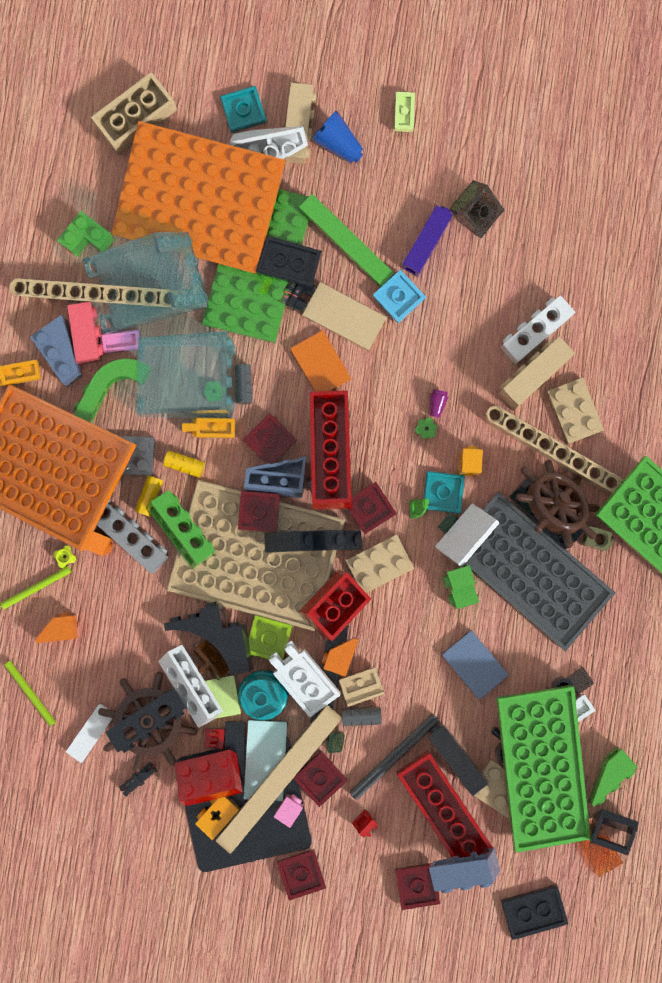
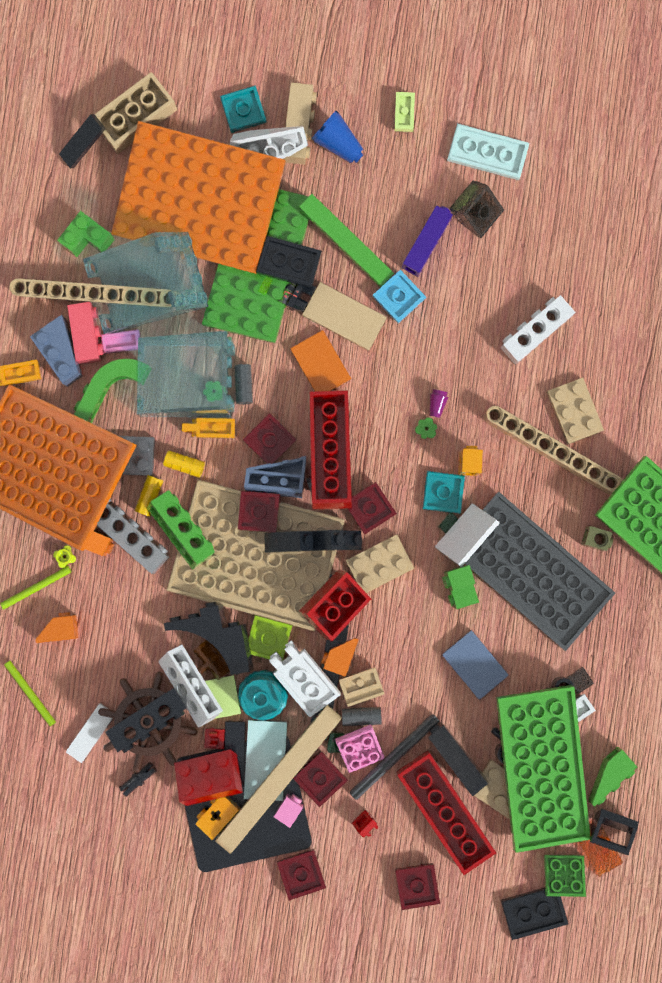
bright green tile [410,499,429,519] -> none
sand blue wedge [429,847,500,893] -> none
tan brick [498,336,576,411] -> none
reddish brown brick [509,459,600,550] -> none
none -> black tile [59,114,106,168]
none -> bright pink tile [335,725,385,773]
none -> light aqua tile [447,123,529,180]
none -> bright green tile [544,855,586,897]

